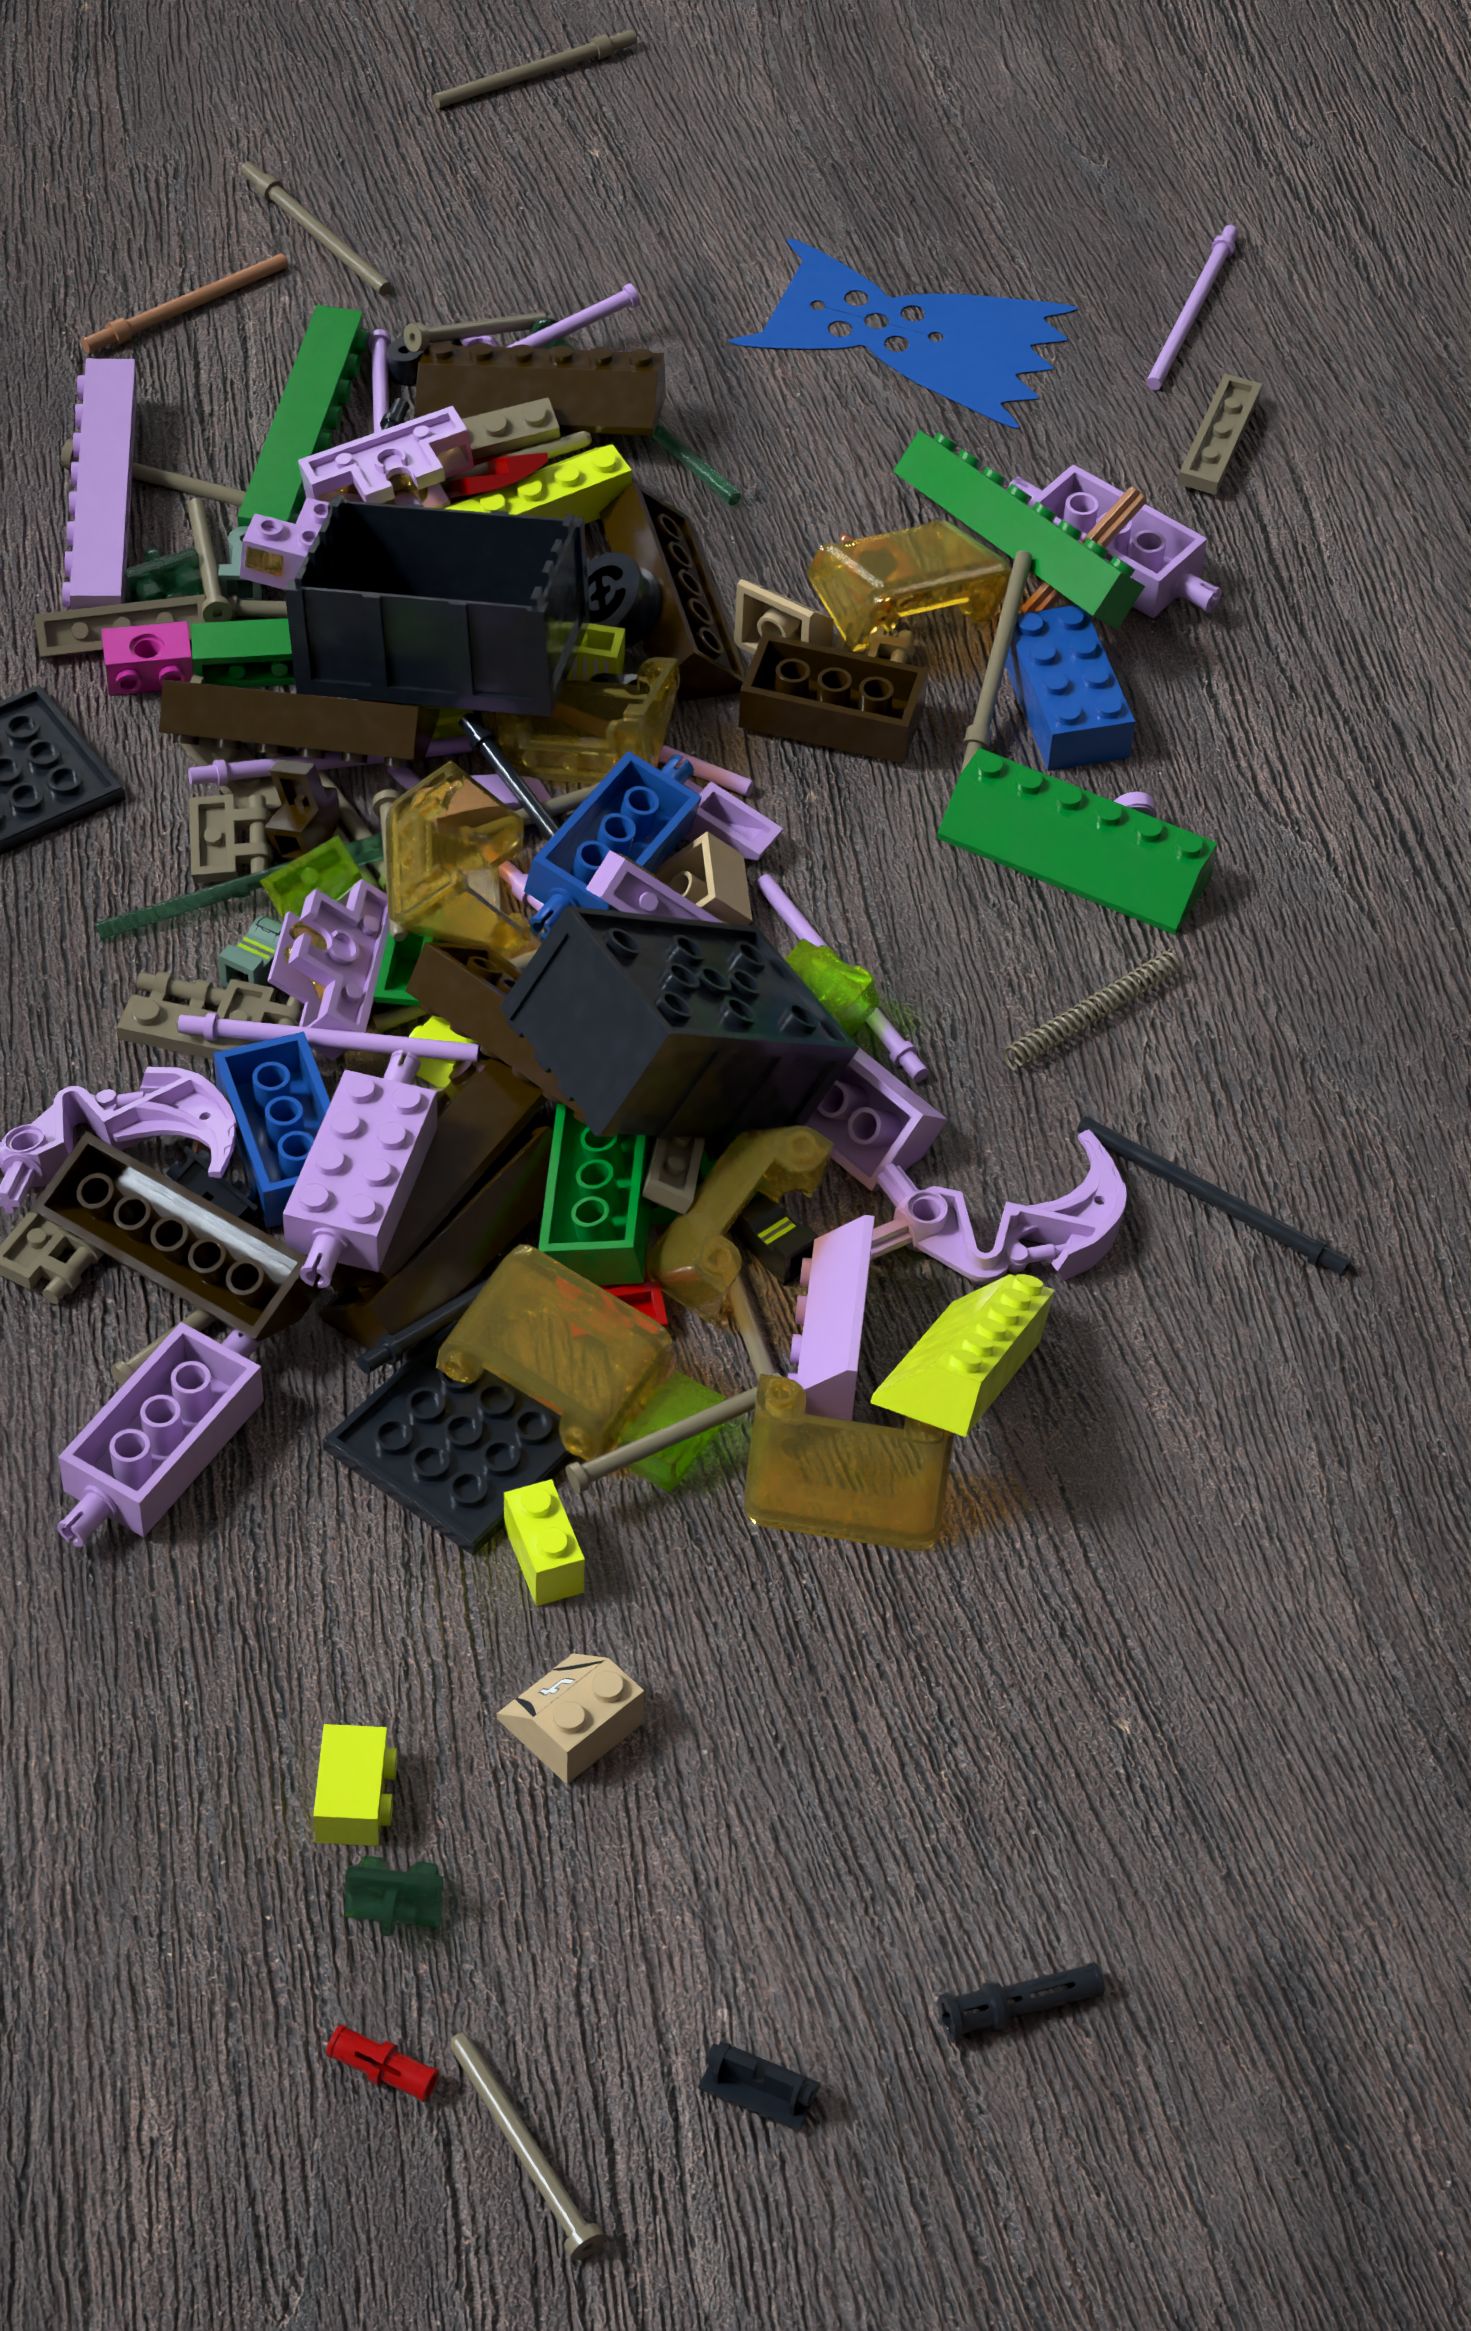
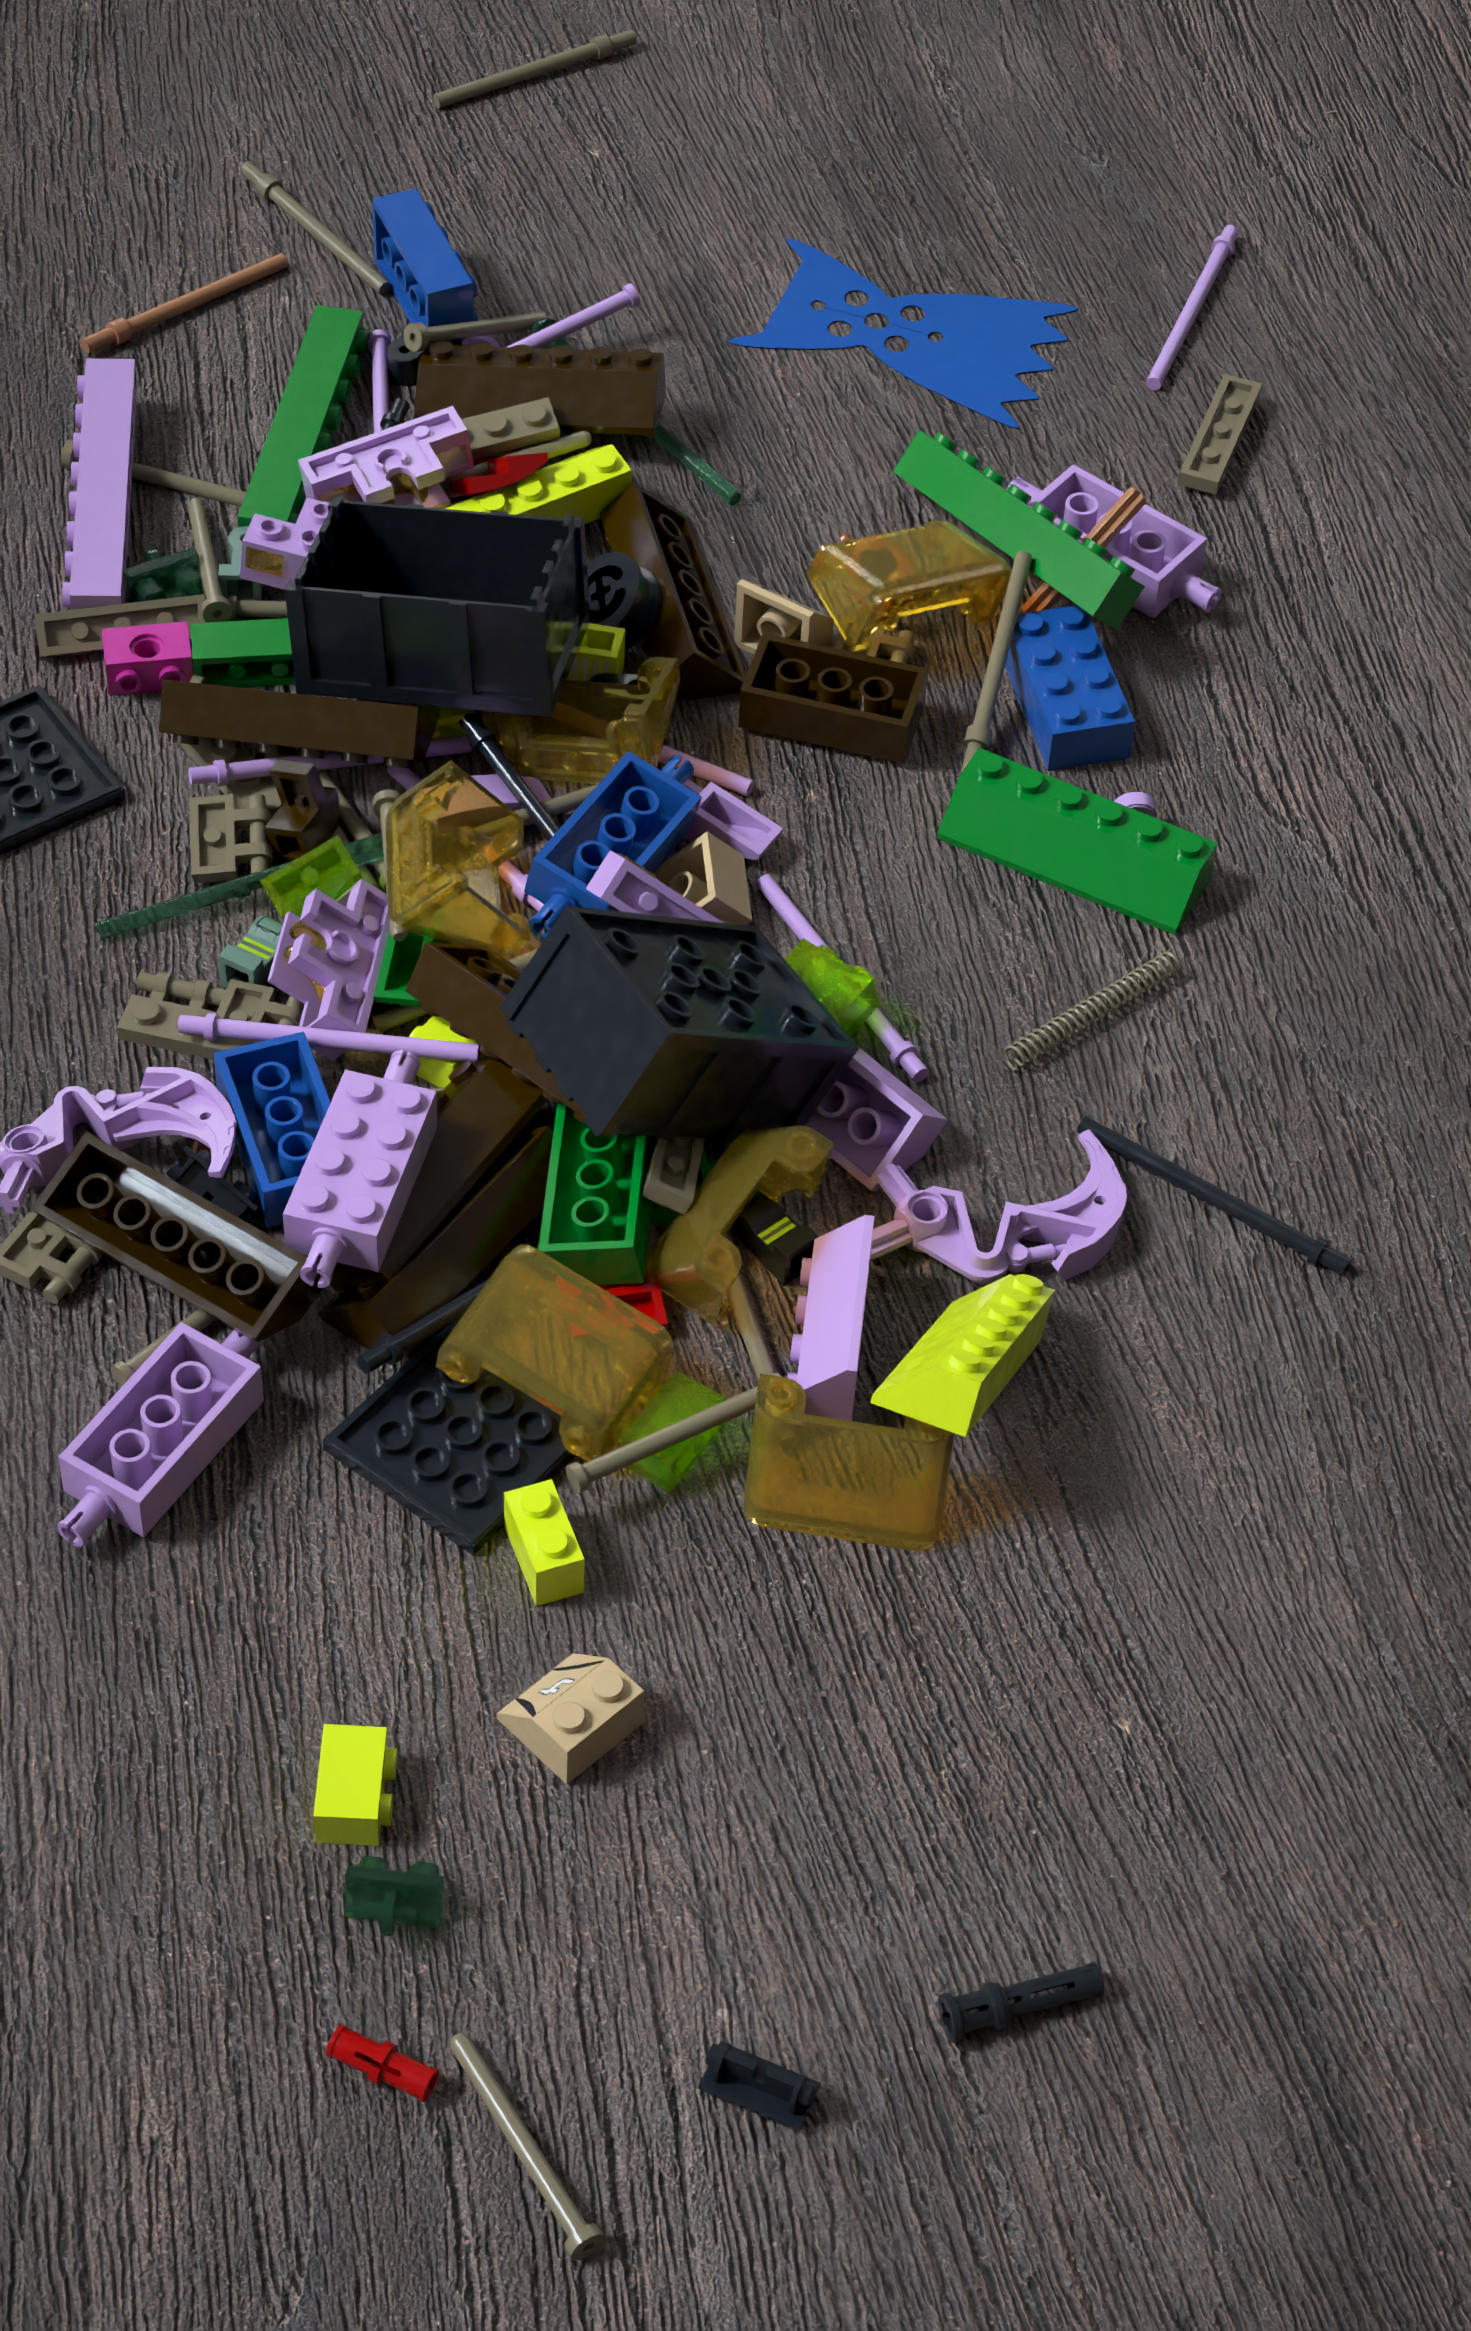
none -> blue brick [372,188,478,342]

